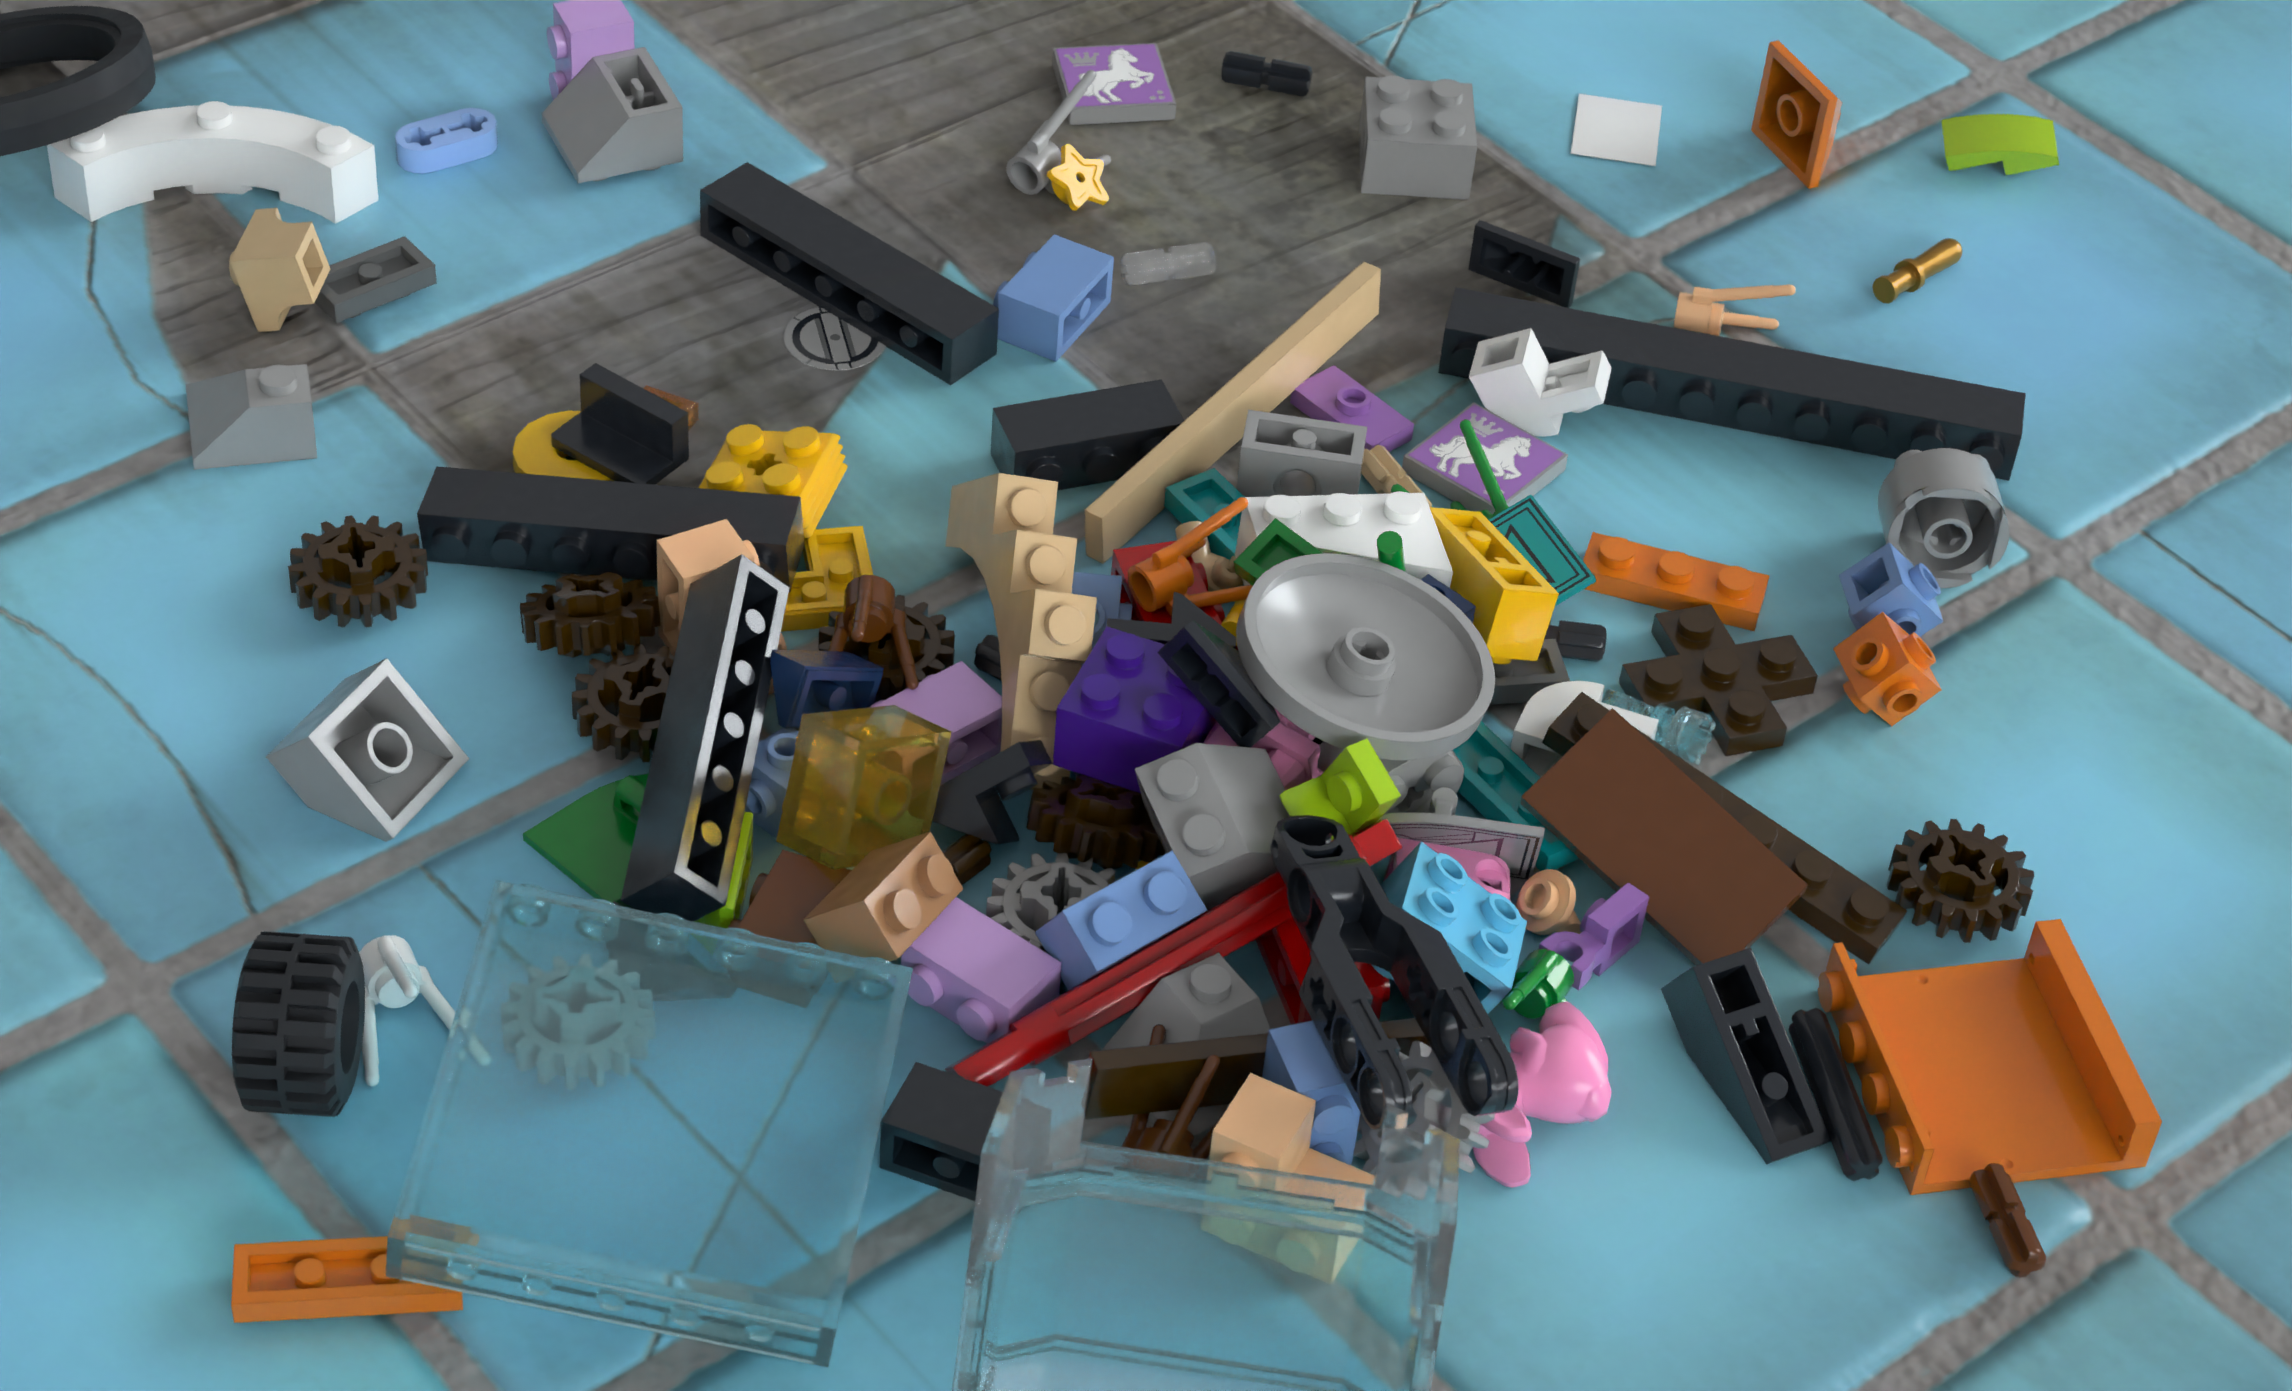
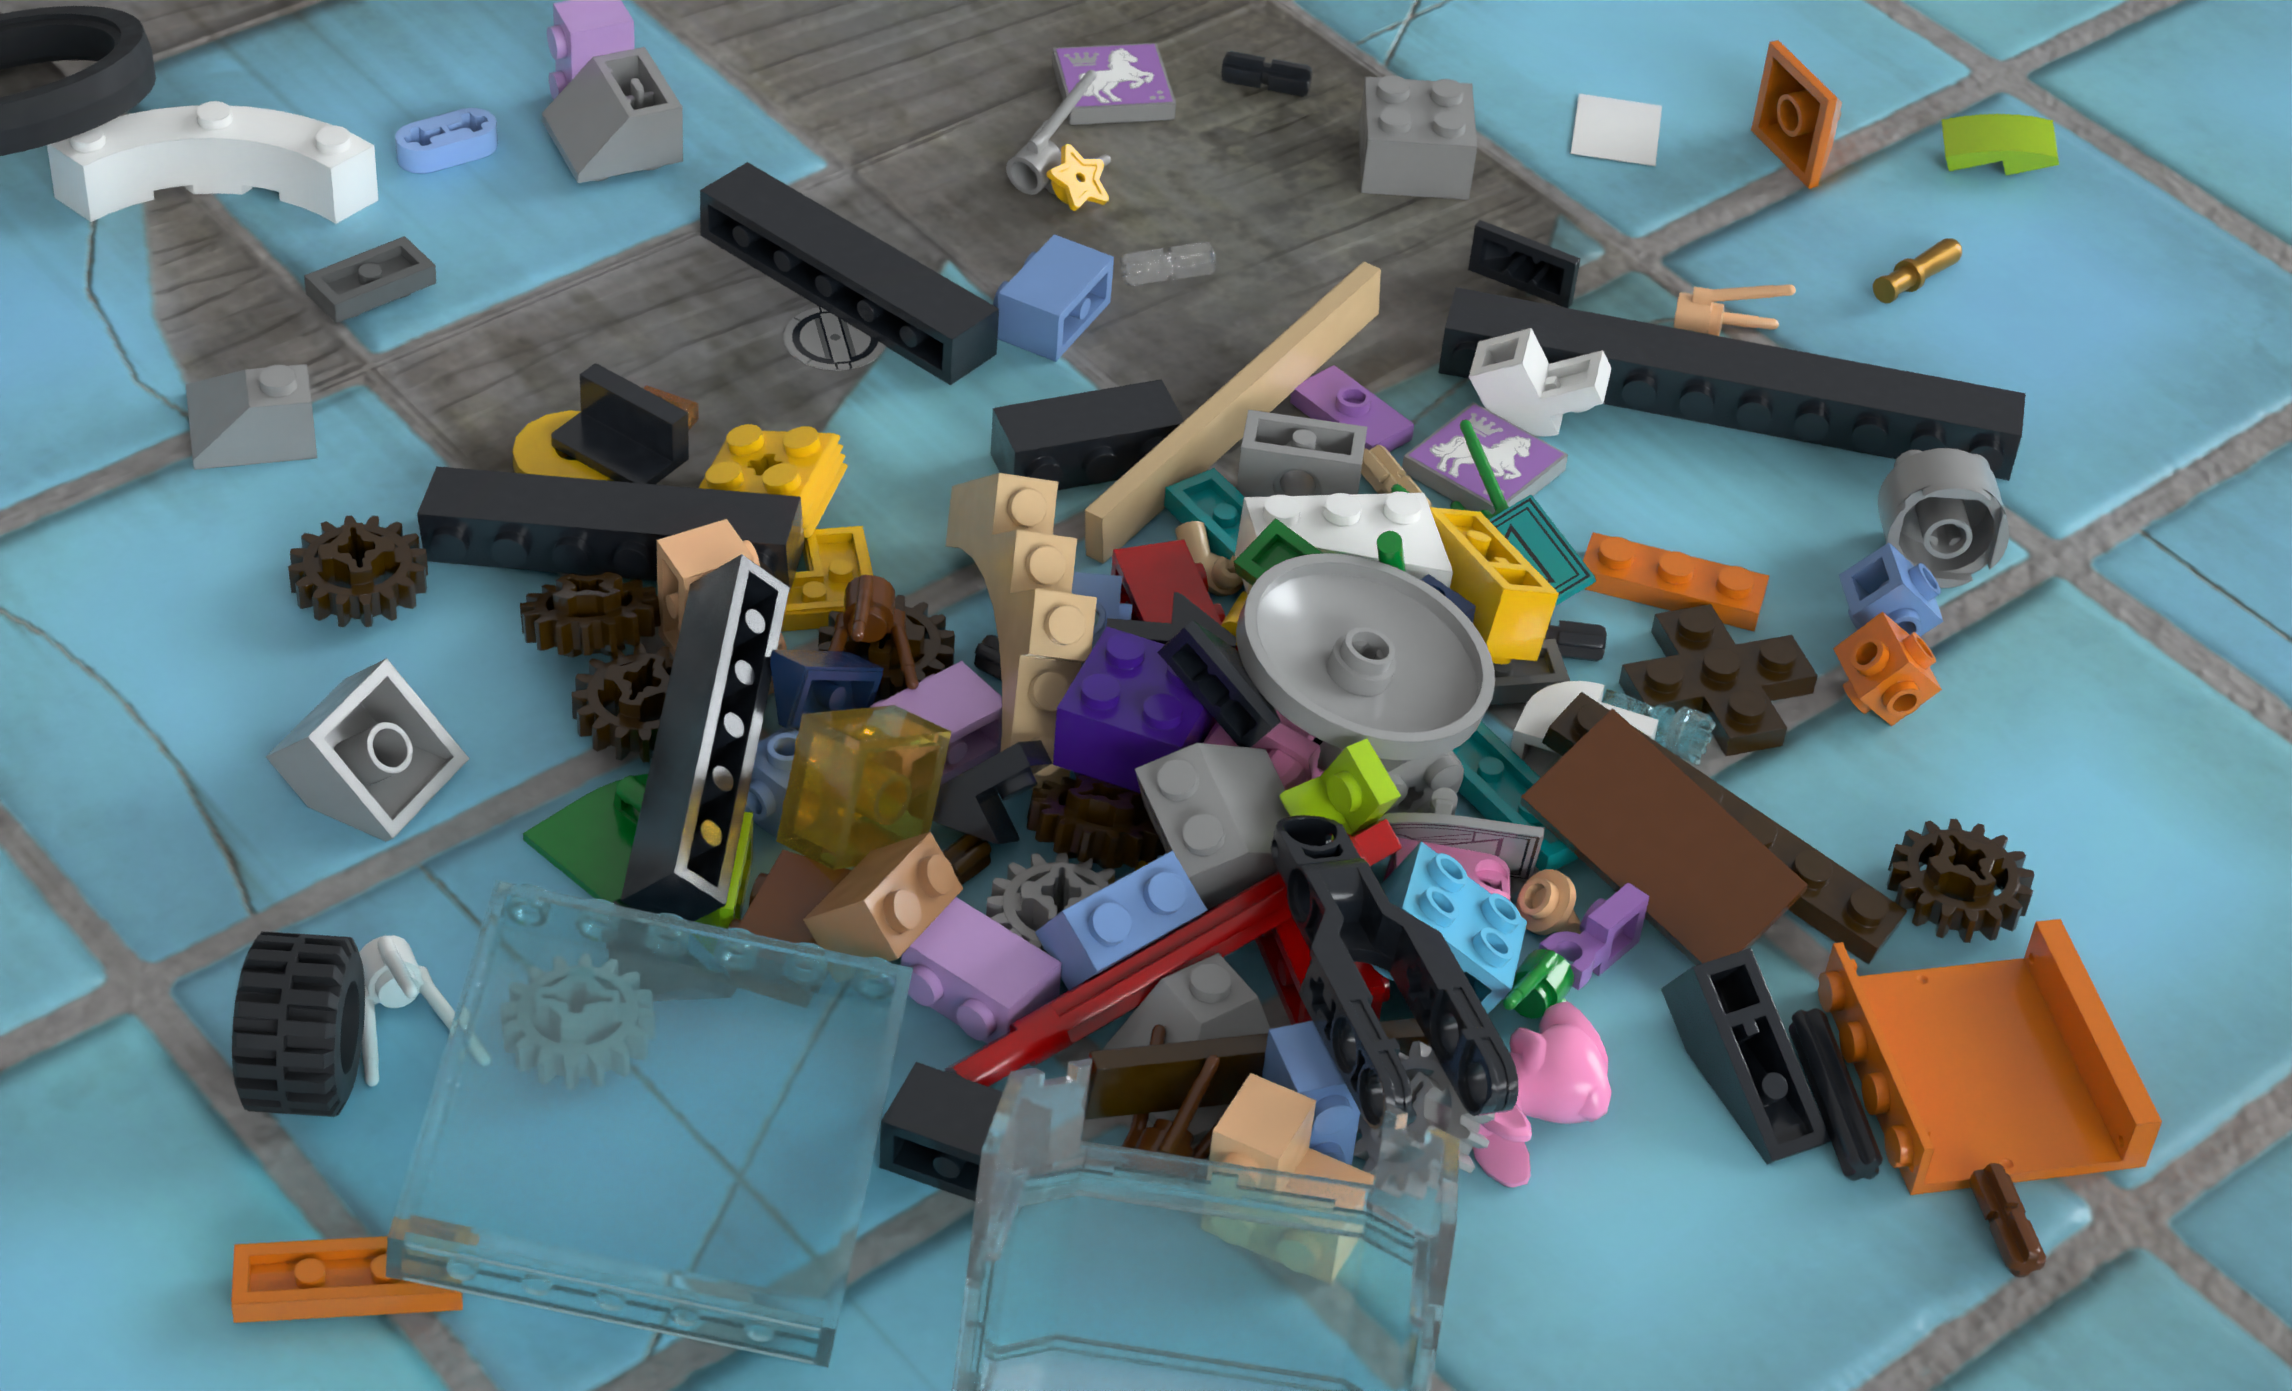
tan brick [229,208,330,332] -> none
orange plant [1128,497,1252,616] -> none

